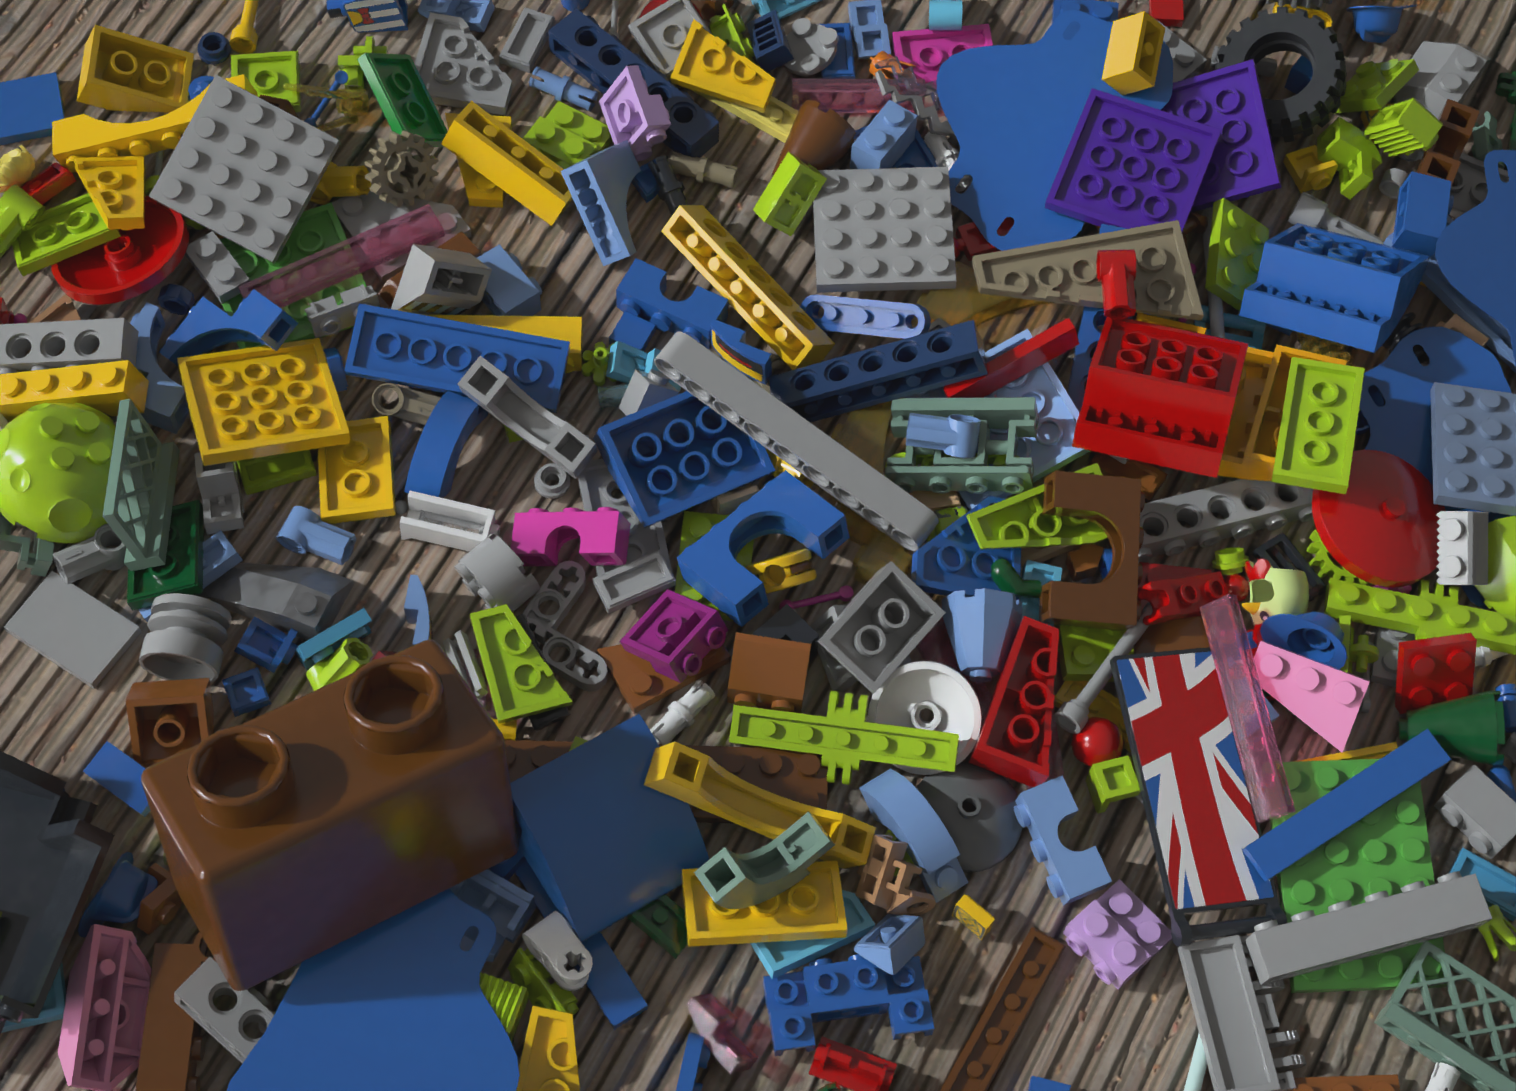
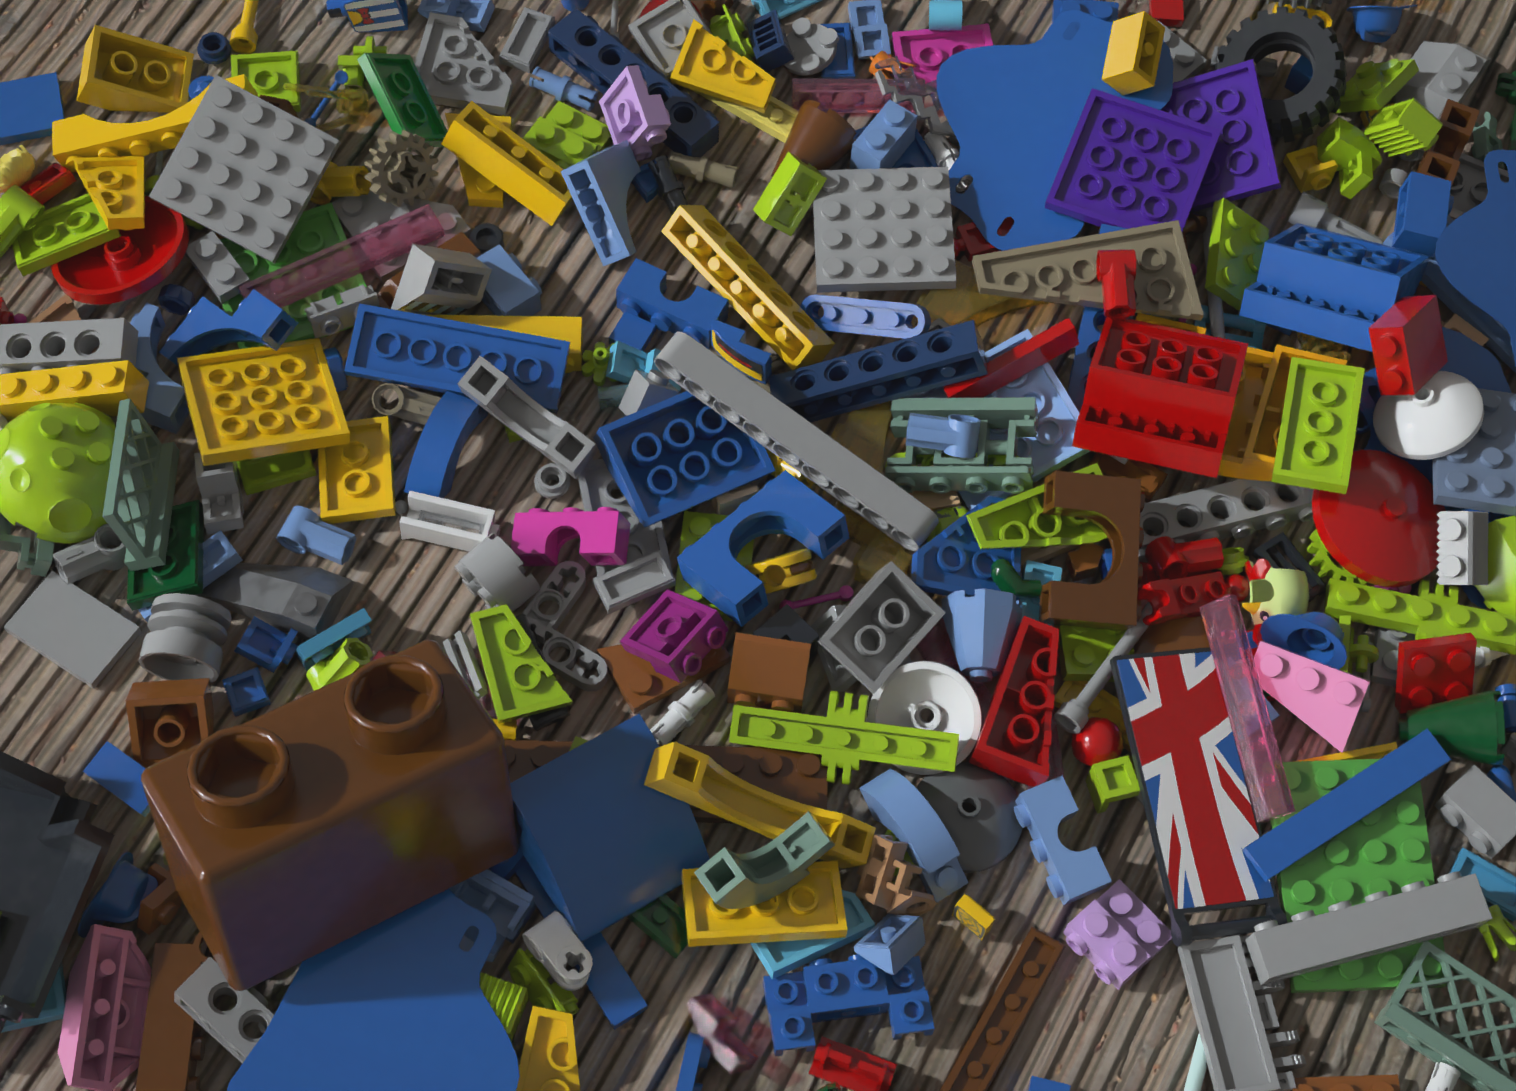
medium blue slope [404,575,433,646] -> none
none -> black tile [469,223,504,254]
none -> red piece [1145,536,1224,580]
none -> red brick [1368,295,1448,395]
none -> white dish [1373,371,1484,460]

